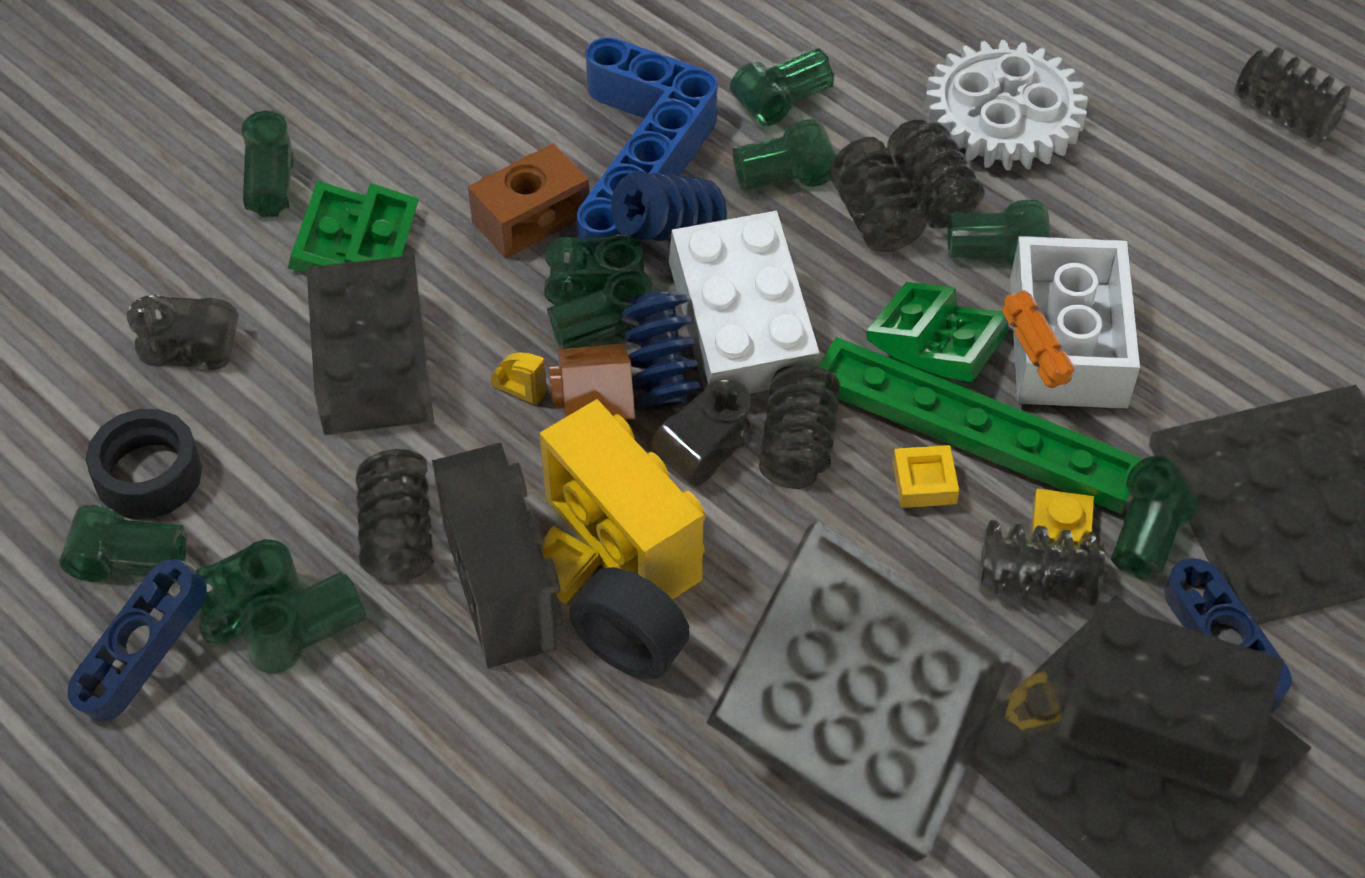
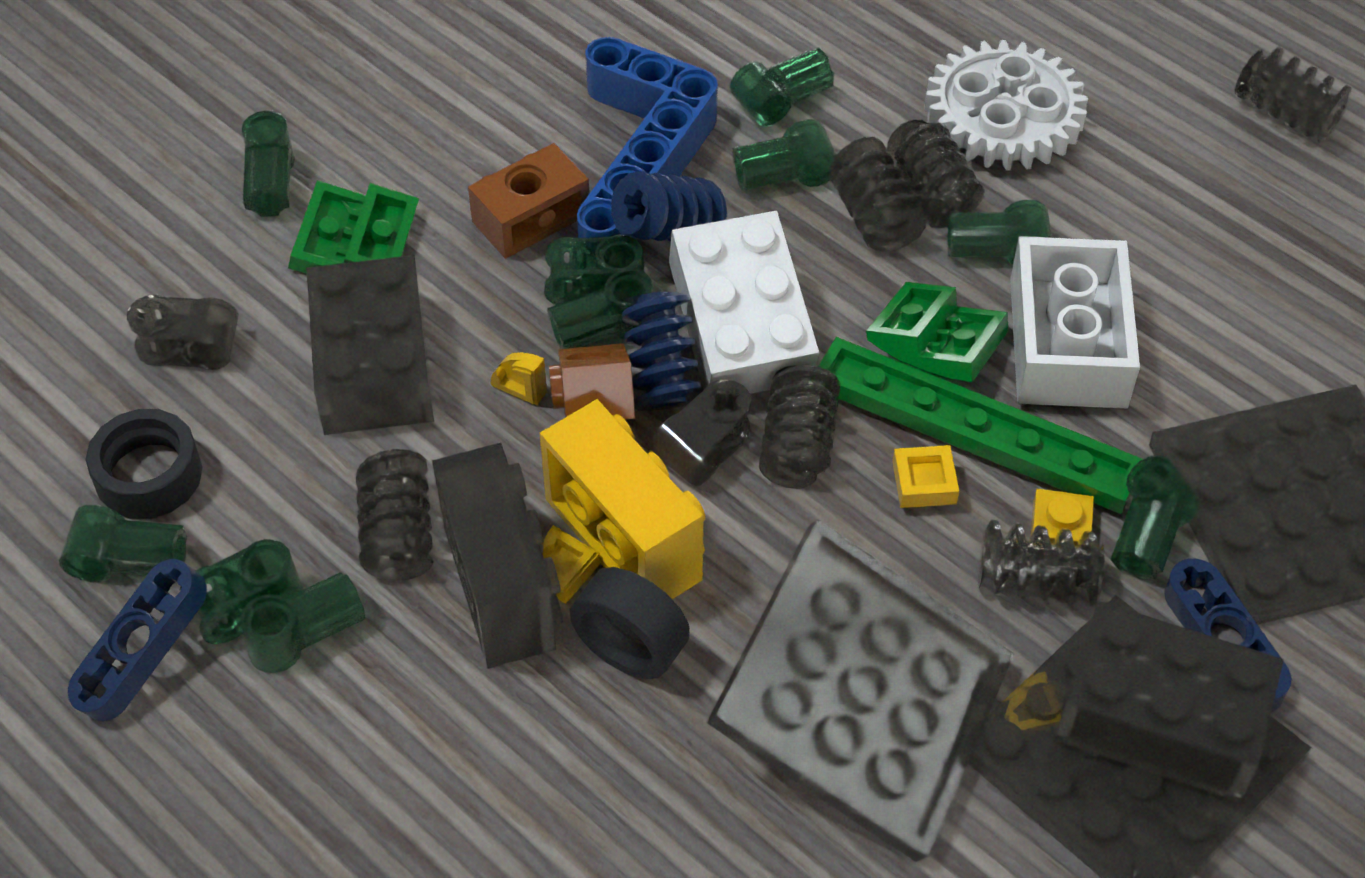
orange axle [1002,290,1074,388] -> none

